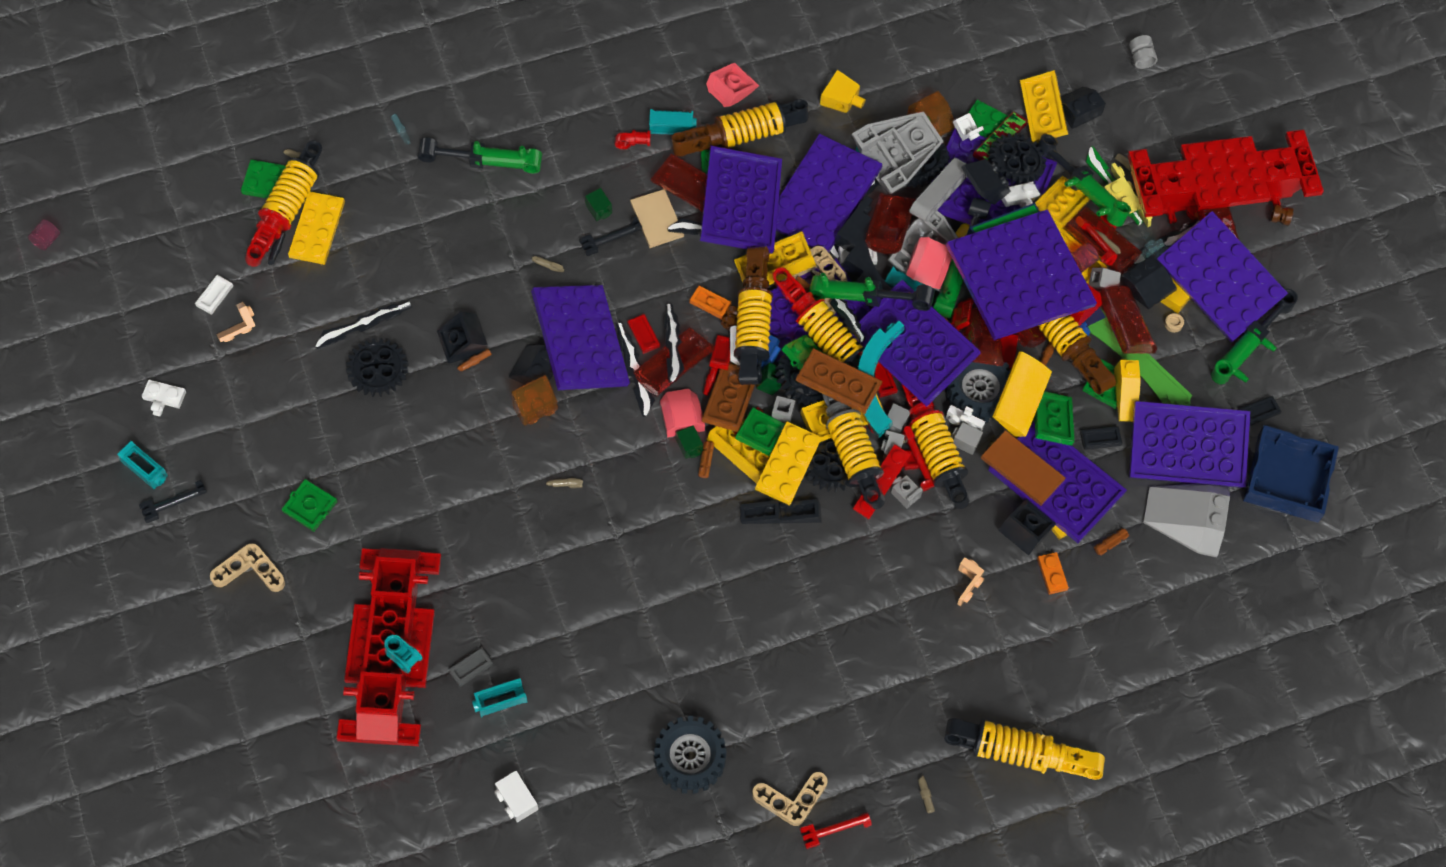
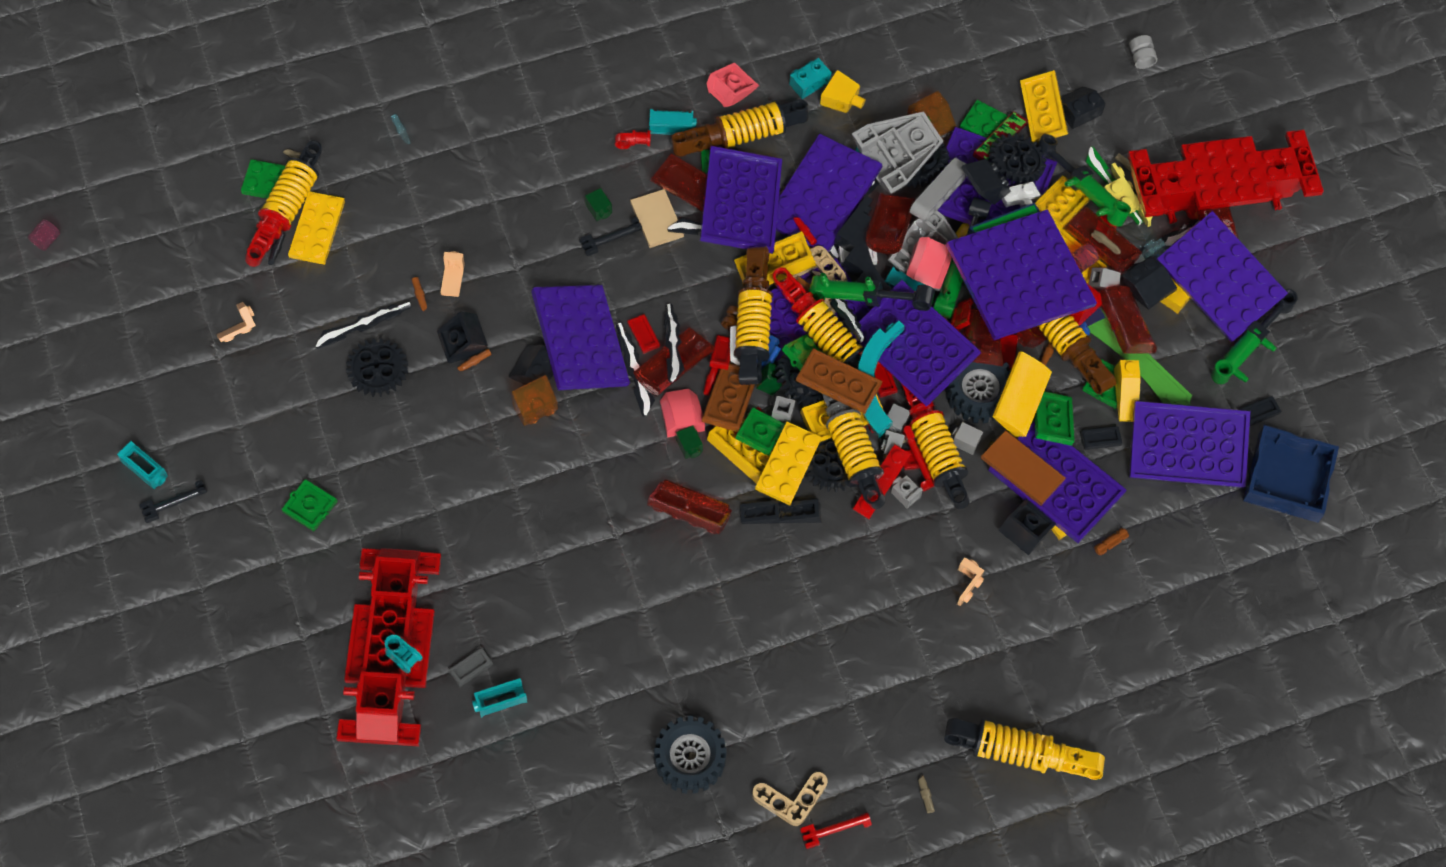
white plate [142,380,186,416] -> none
white tile [195,275,233,315] -> none
tan beam [210,544,285,592] -> none
green piece [417,138,543,174] -> none
white brick [494,771,538,823] -> none
dark tan piece [532,256,565,272] -> none
dark tan piece [546,478,583,488] -> none
orange plate [690,286,731,320] -> none
dark orange axle [698,441,714,478] -> none
white plate [946,405,985,431] -> none
white bracket [953,113,984,141] -> none
orange plate [1037,552,1069,595] -> none
red hinge [1075,216,1117,266] -> none
light grey wedge [1143,484,1230,558] -> none
tan tile [1164,313,1184,333] -> none
reddish brown wheel [1270,204,1294,226] -> none
none -> dark orange piece [411,277,427,311]
none -> light nougat bracket [441,251,465,297]
none -> clear red container [647,479,732,535]
none -> teal brick [789,58,832,99]
none -> red piece [793,217,817,245]

